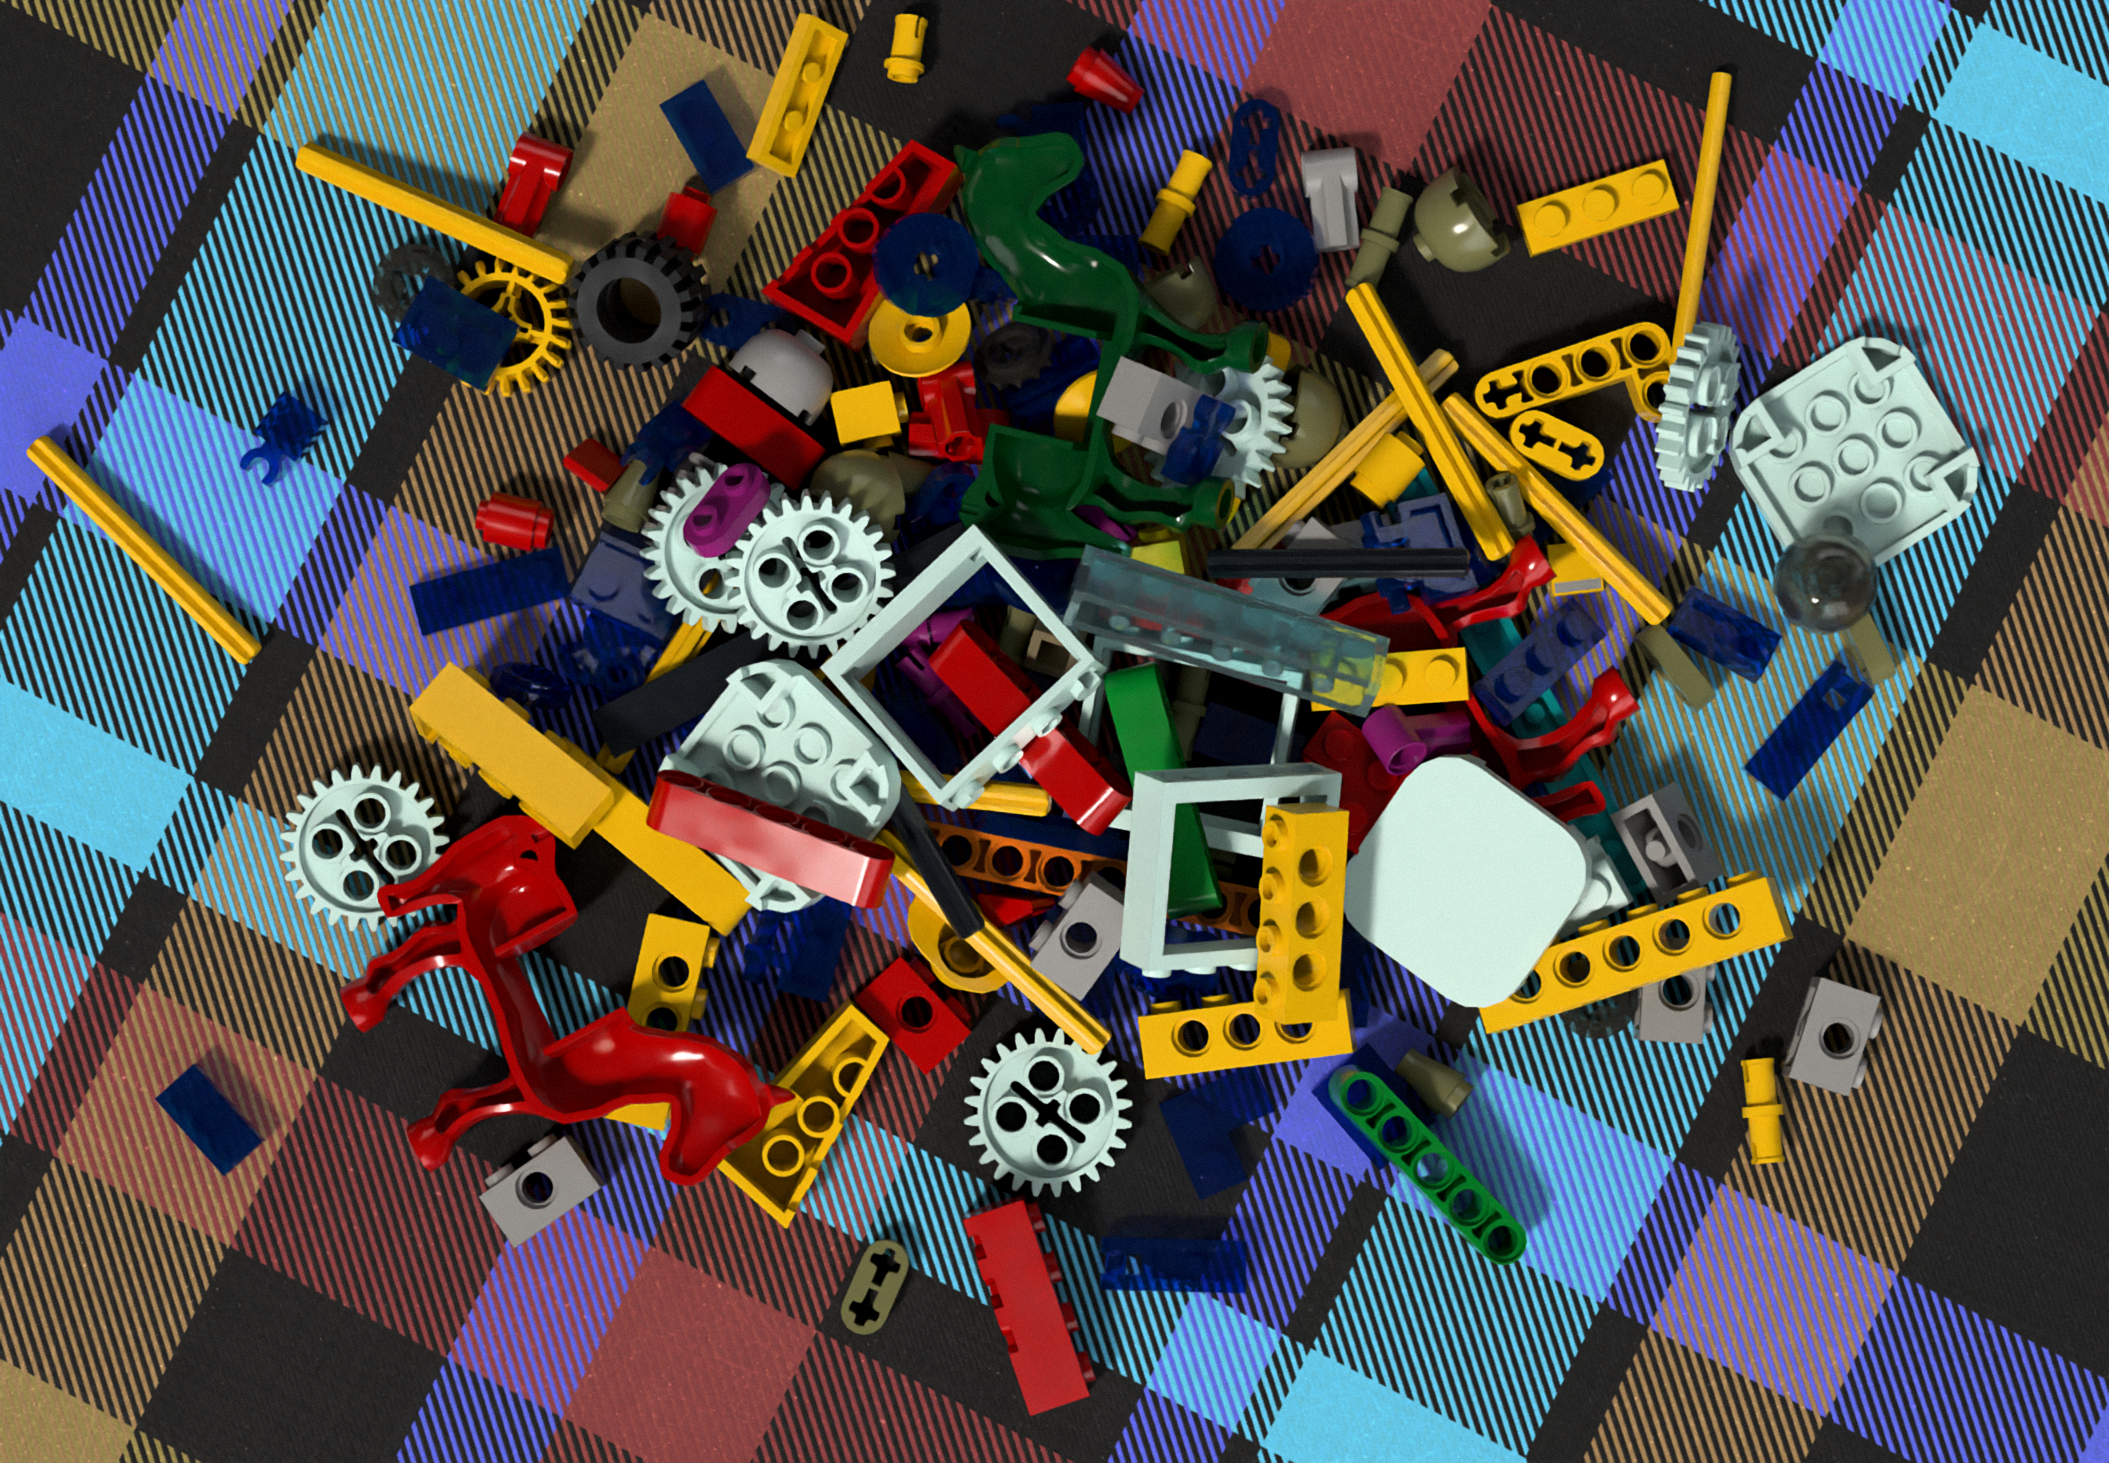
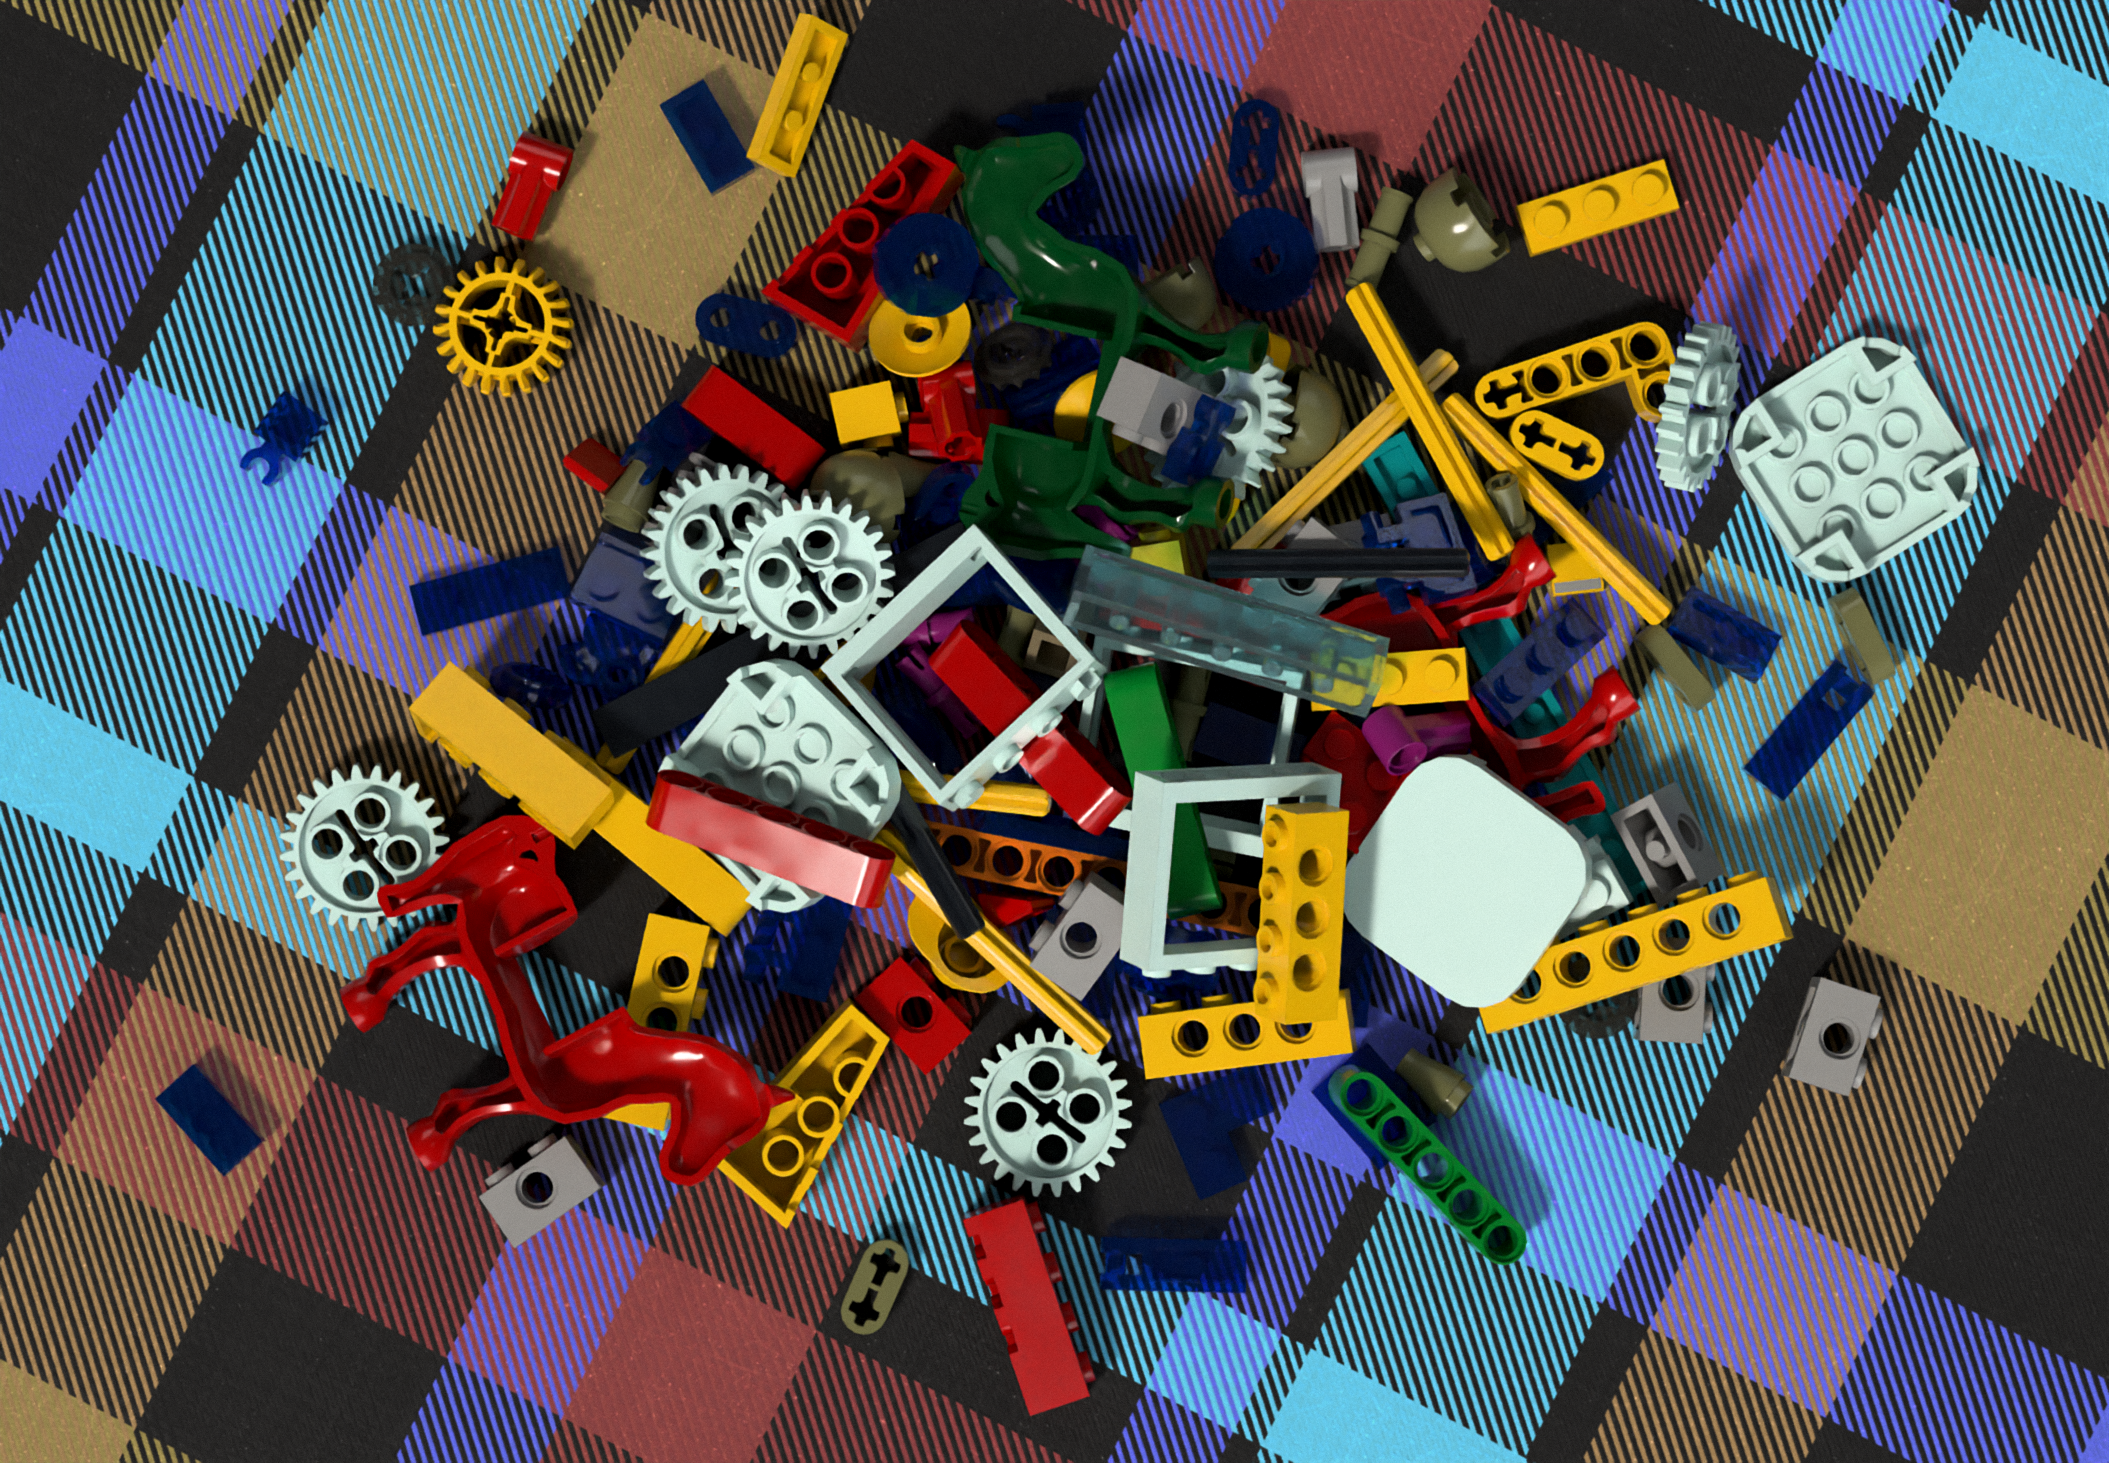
yellow axle [26,435,262,665] -> none
yellow axle [295,142,575,284] -> none
clear blue plate [391,275,522,393] -> none
red brick [475,491,555,552] -> none
black tyre [569,230,712,373] -> none
red brick [655,186,718,263] -> none
magenta plate [683,463,771,558] -> none
light grey cylinder [728,328,834,427] -> none
yellow pin [884,14,928,83] -> none
red cone [1065,45,1145,115] -> none
yellow pin [1138,150,1213,256] -> none
yellow brick [1350,431,1426,510] -> none
yellow piece [1669,72,1732,367] -> none
yellow pin [1741,1058,1785,1165] -> none
clear smoke cylinder [1772,529,1880,635] -> none

